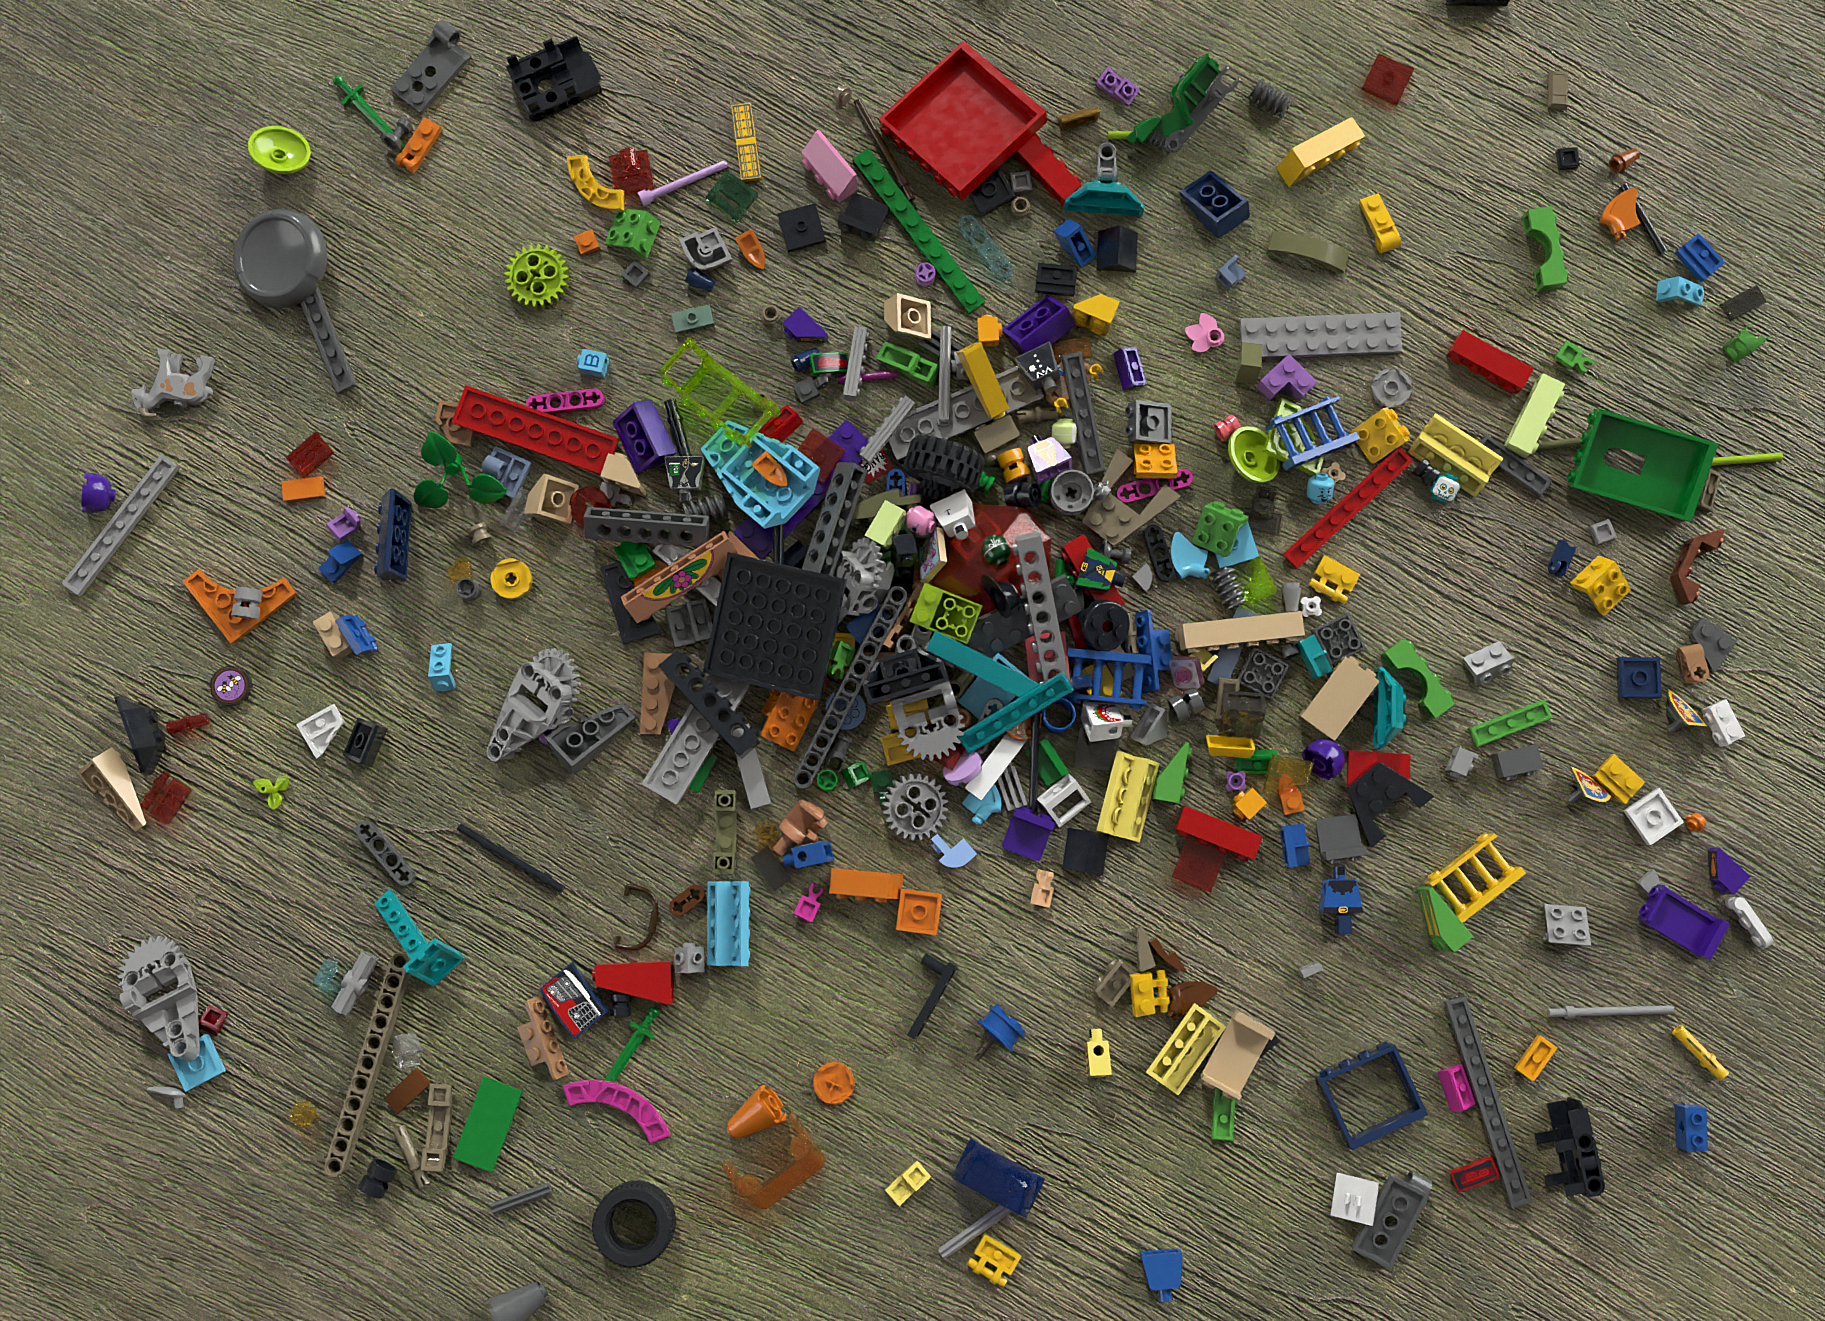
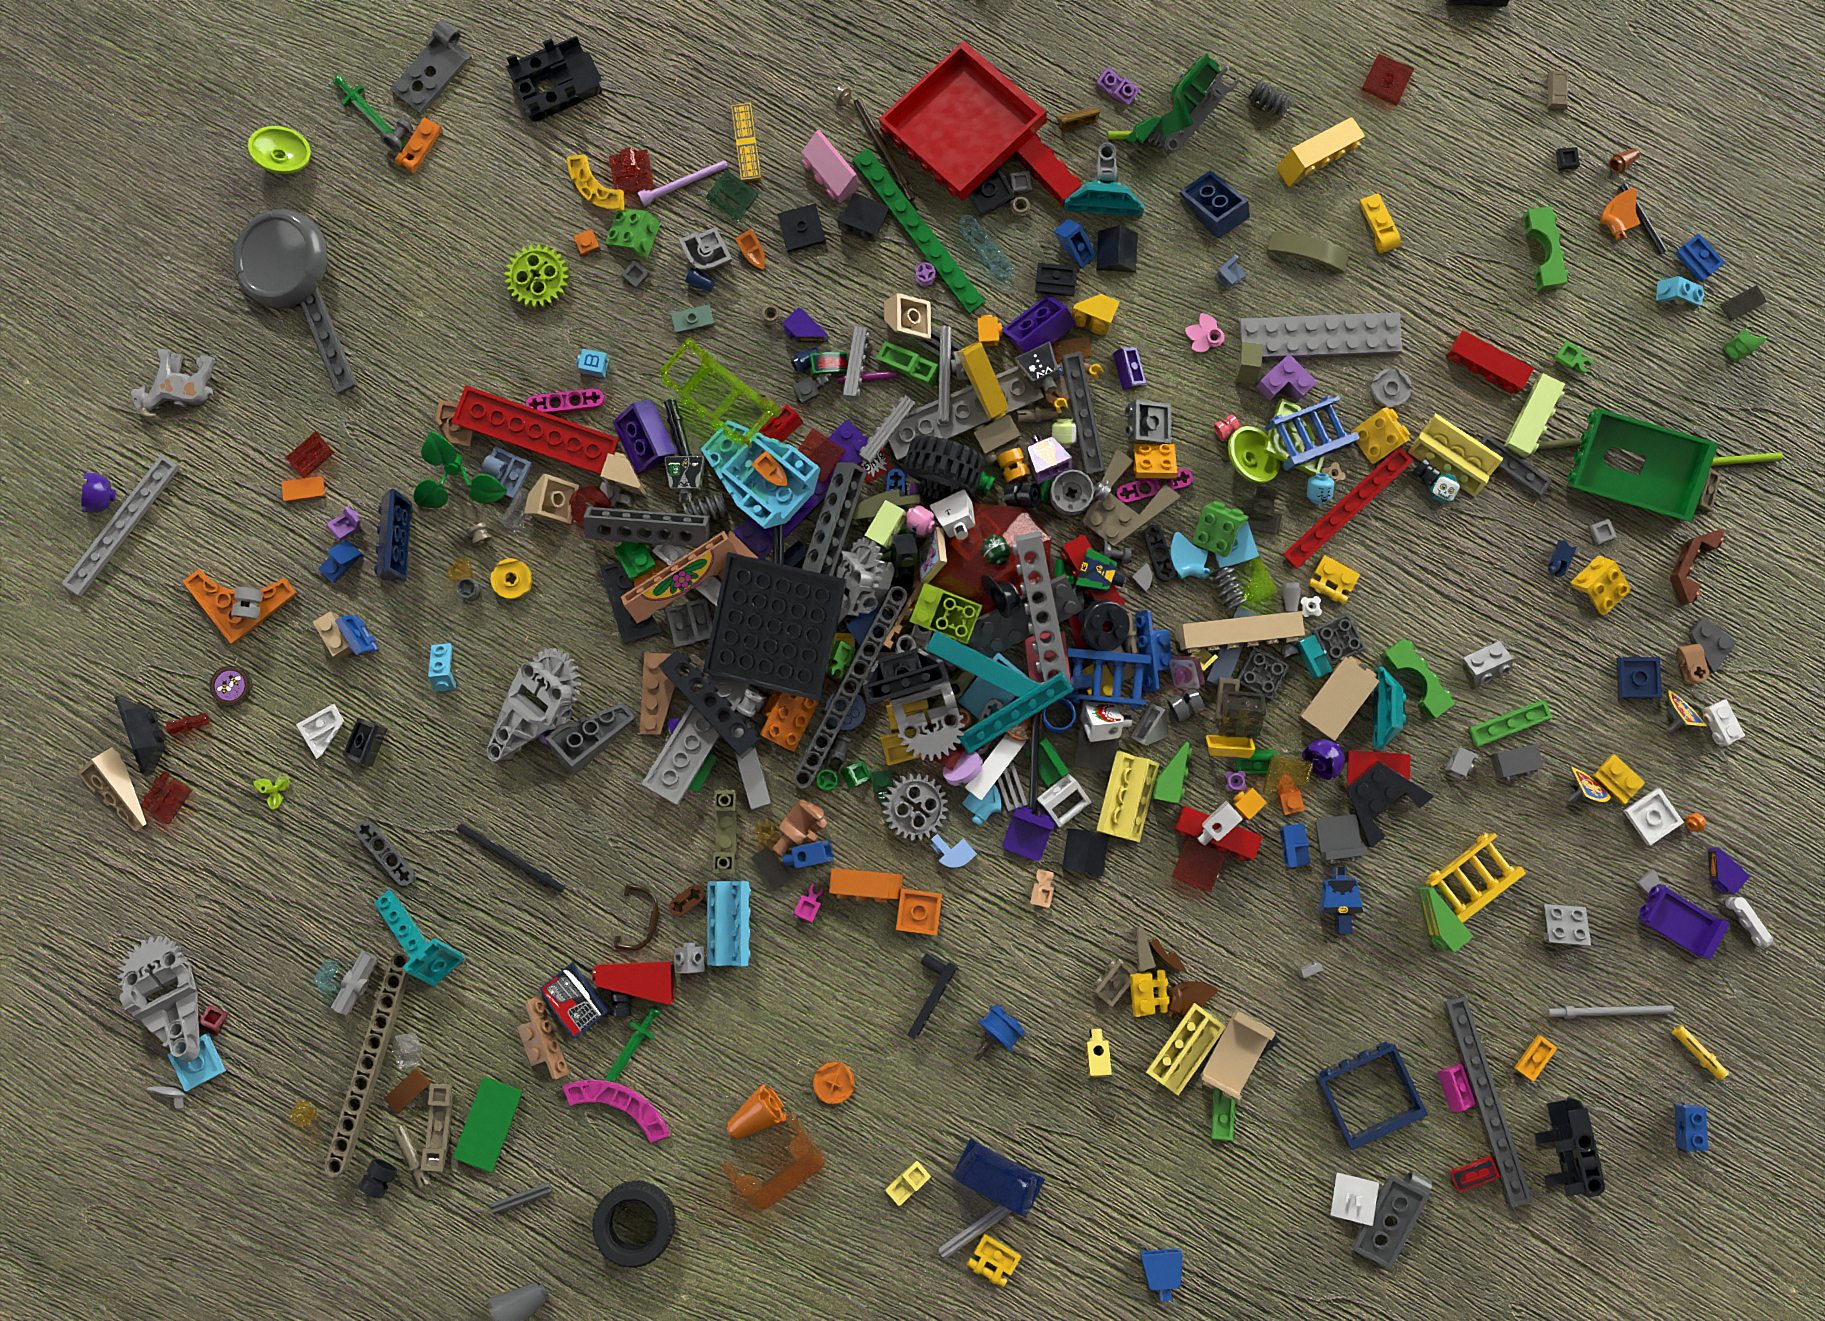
none -> light grey piece [736,686,768,717]
none -> white torso [1196,801,1242,846]

